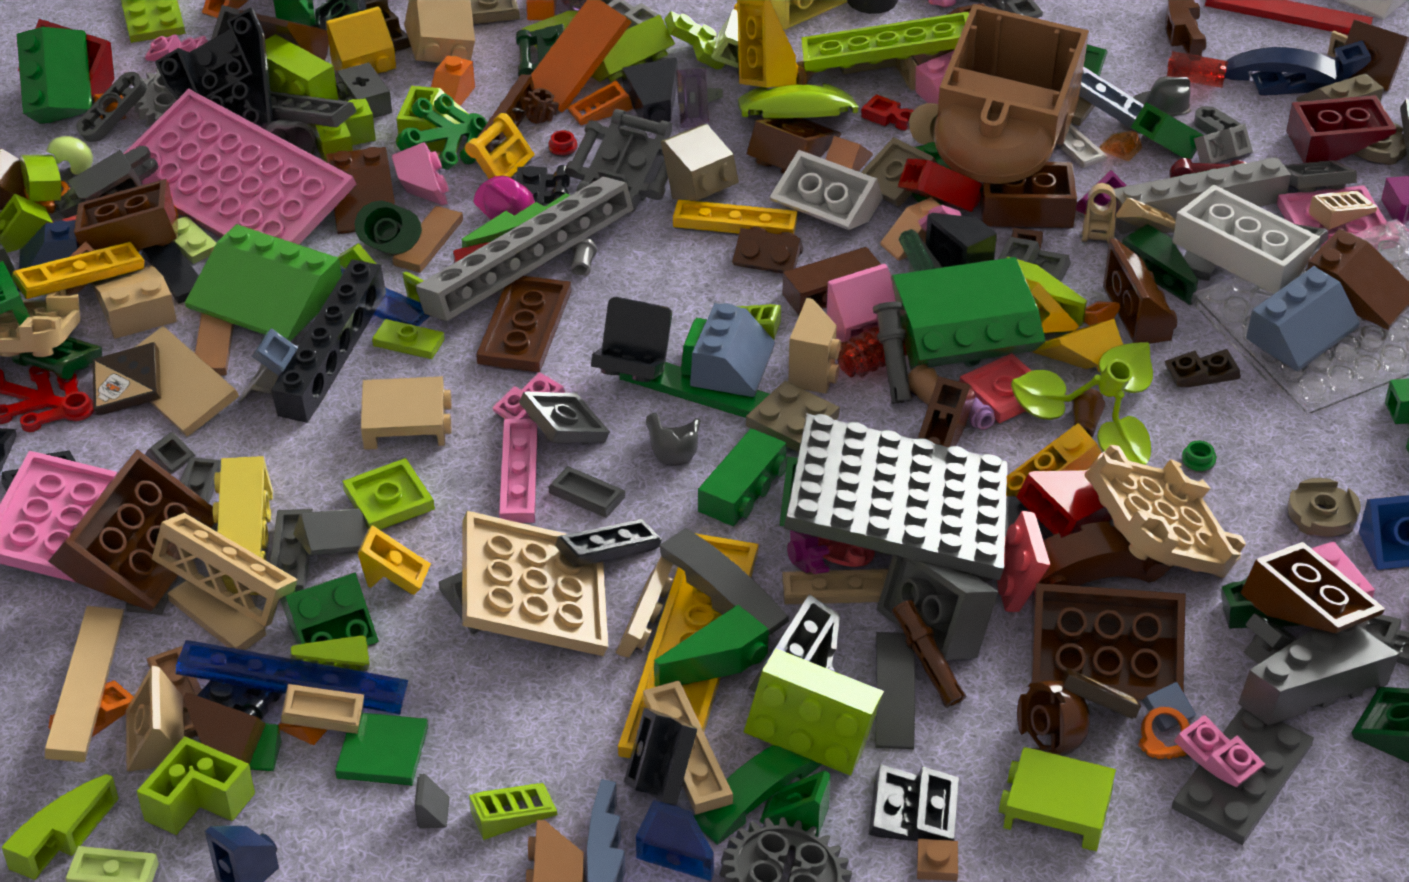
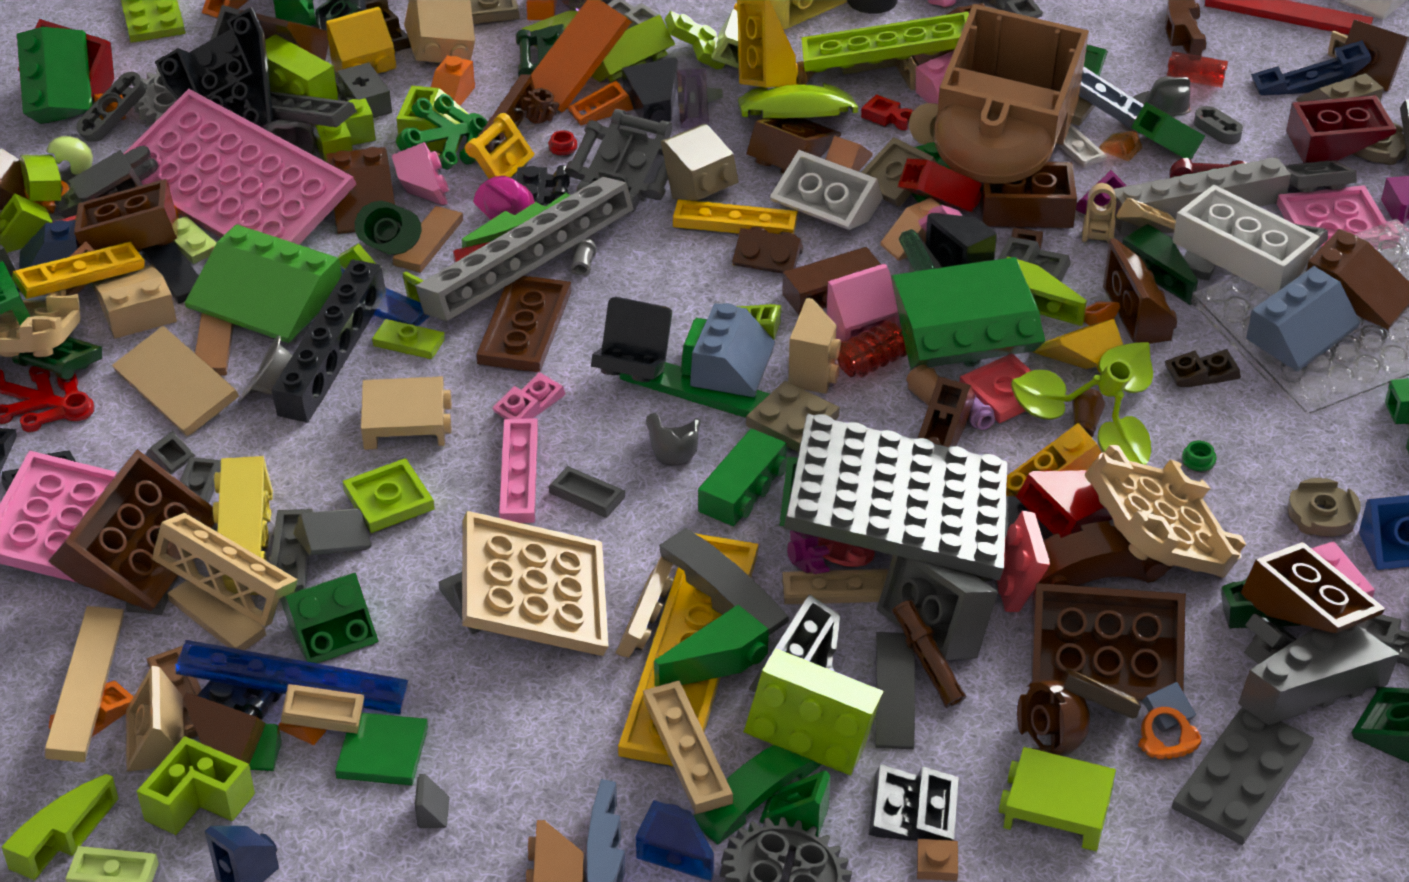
tile [93,342,161,415] -> none
bright pink slope [145,34,208,61] -> none
sand blue tile [252,328,298,376] -> none
lime slope [290,635,370,671] -> none
yellow slope [357,525,431,595] -> none
lime slope [469,782,558,840] -> none
dark grey plate [519,392,610,444] -> none
black tile [555,519,662,567] -> none
black slope [624,707,697,805] -> none
dark grey pin [873,302,912,404] -> none
yellow slope [1026,279,1079,333] -> none
bright pink slope [1174,715,1265,787] -> none
light grey slope [1194,124,1253,164] -> none
dark blue slope [1221,47,1340,84] -> none
tan slope [1309,191,1377,230] -> none

